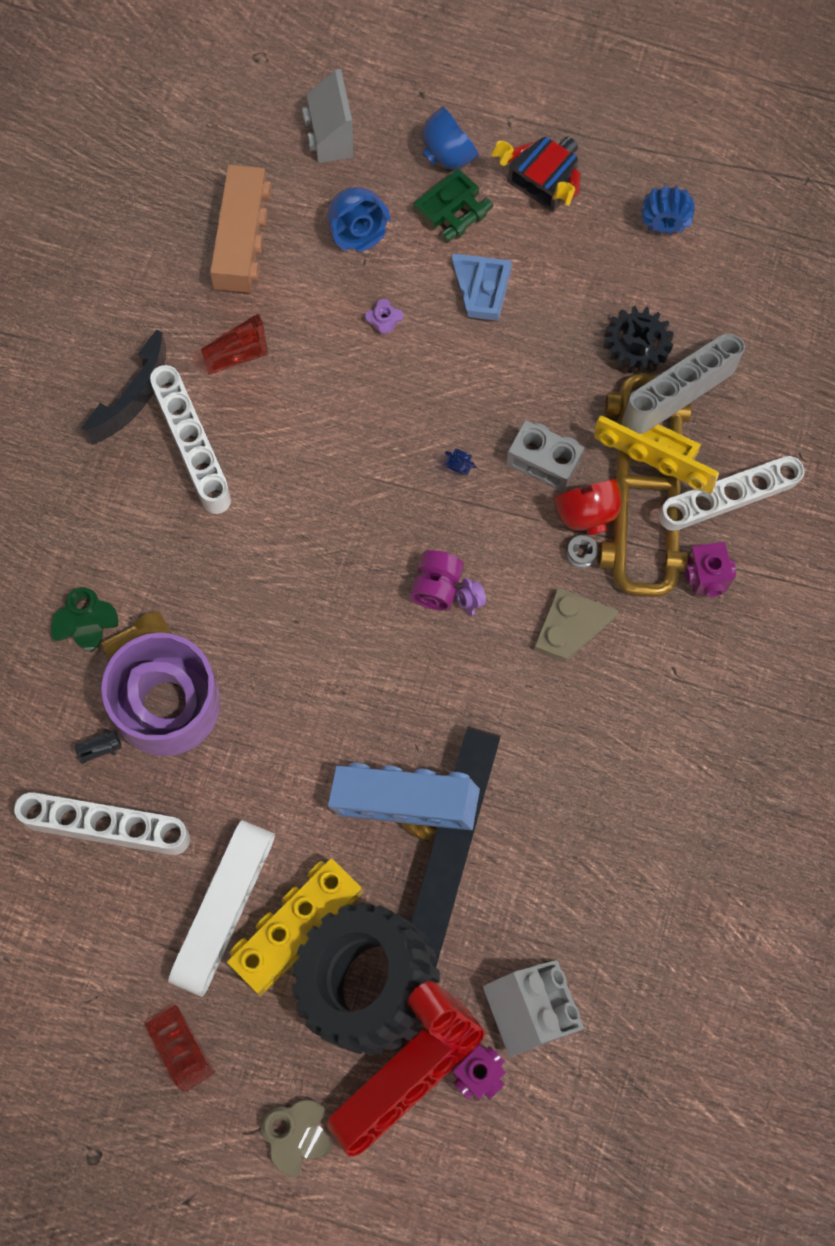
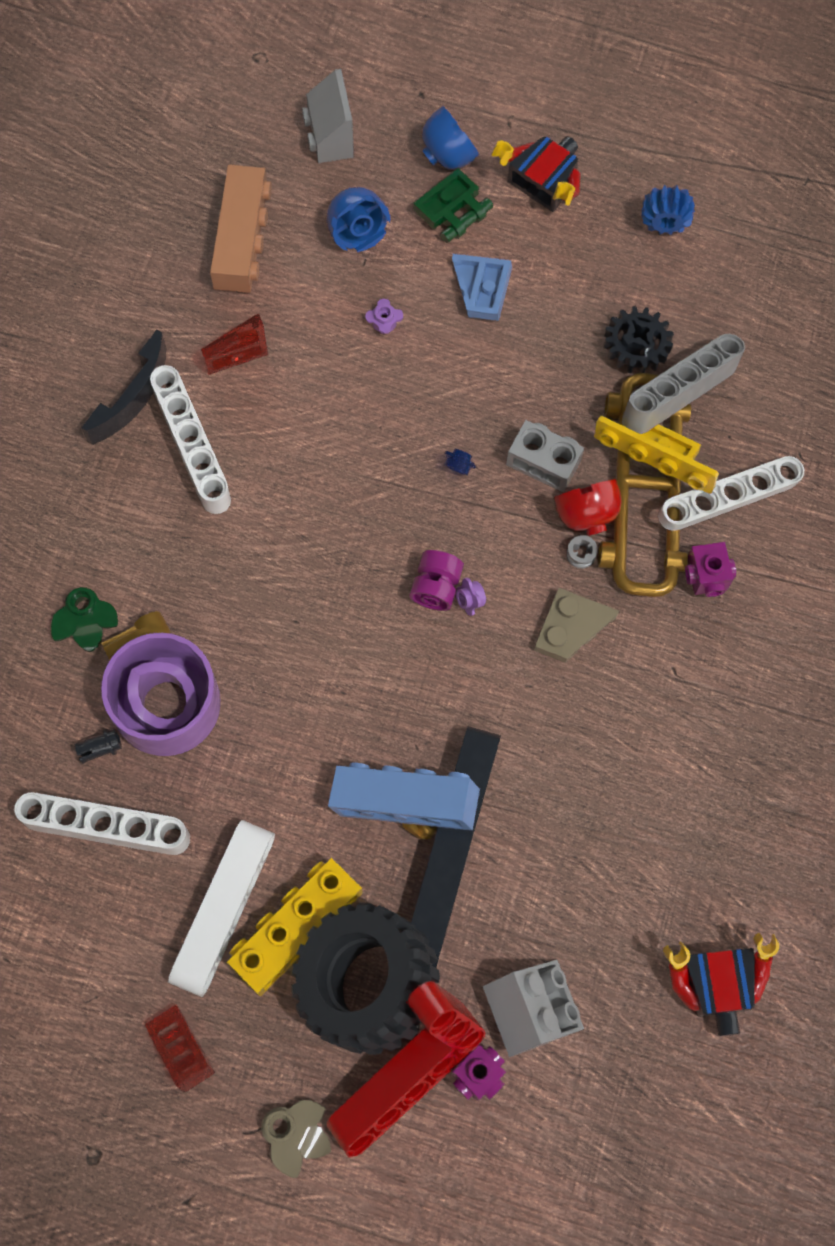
none -> torso [663,933,779,1037]

